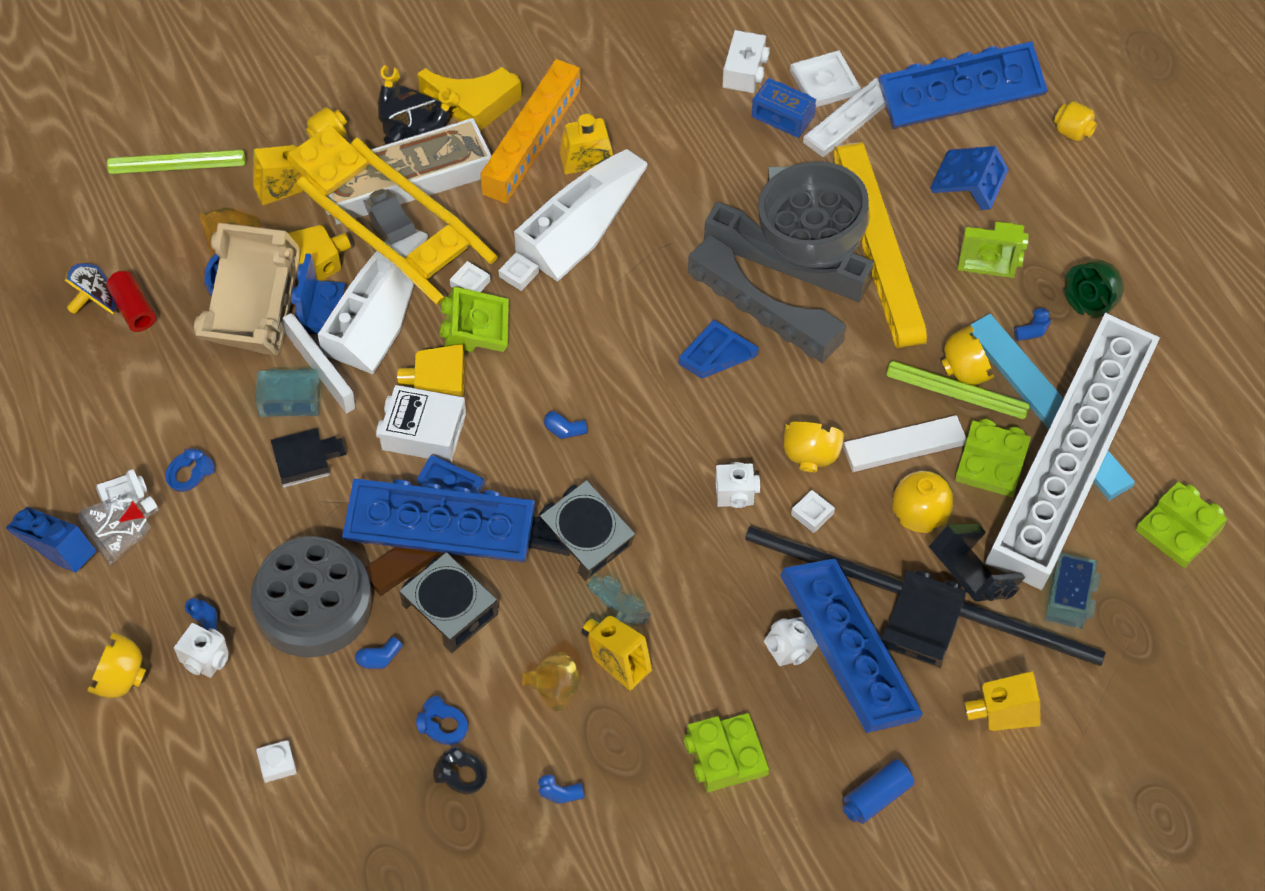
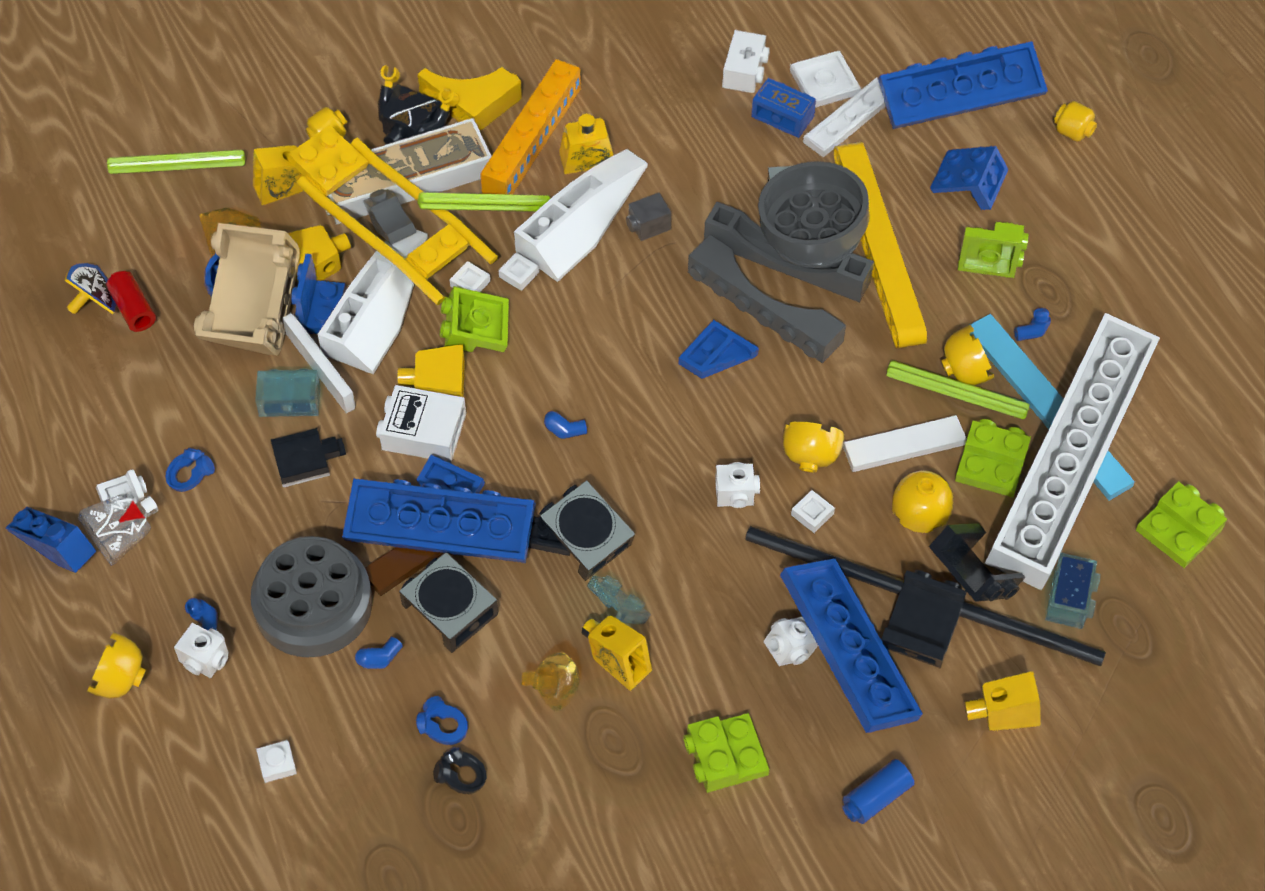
blue arm [538,775,585,804] -> none
dark green cylinder [1064,259,1124,318] -> none
none -> lime axle [418,192,550,212]
none -> flat silver brick [626,193,671,241]

